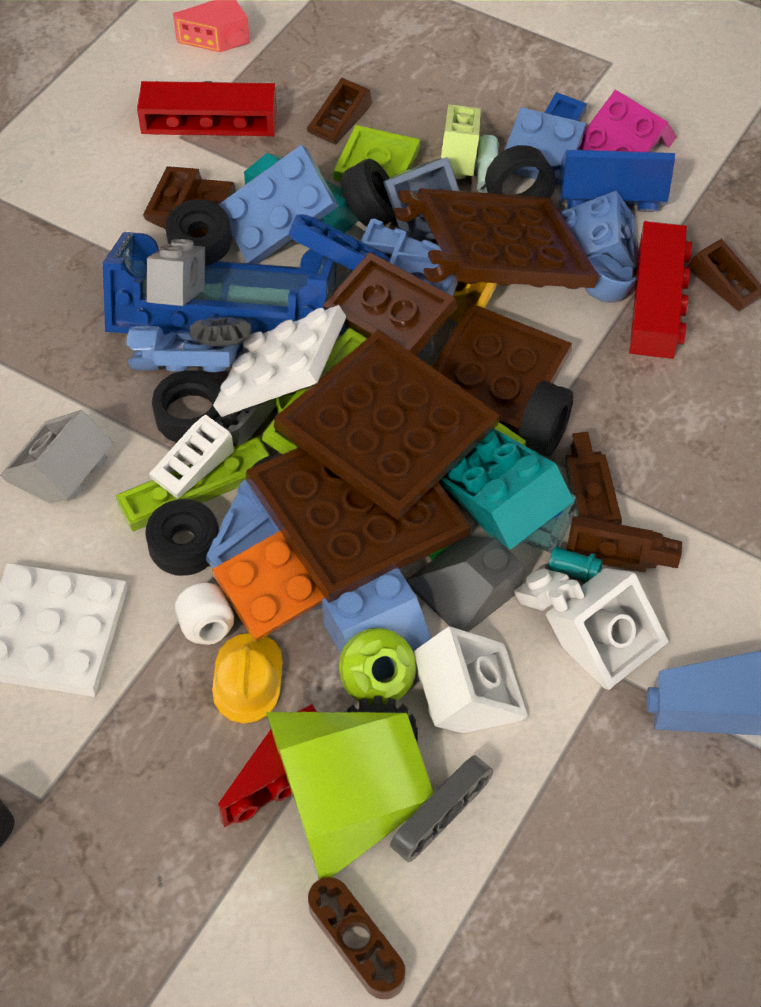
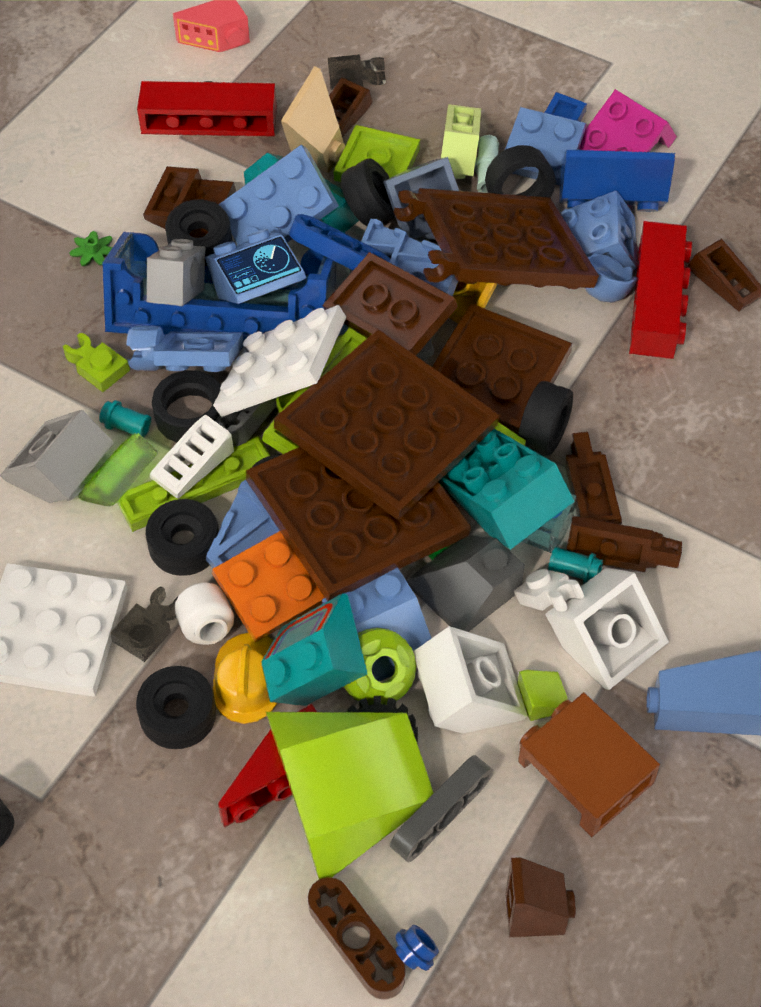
dark grey gear [190,316,251,346] -> none
none -> lime plate [63,333,130,392]
none -> bright green plant [69,231,112,266]
none -> clear neon green slope [78,433,157,506]
none -> teal pin [99,400,152,439]
none -> clear smoke plate [110,586,178,662]
none -> black tyre [136,666,217,749]
none -> slope [205,229,307,304]
none -> teal slope [261,593,368,706]
none -> tan slope [281,66,345,173]
none -> clear smoke plate [328,54,386,90]
none -> blue plate [395,925,439,971]
none -> reddish brown slope [505,857,576,937]
none -> lime slope [517,670,568,721]
none -> dark orange panel [518,692,660,837]

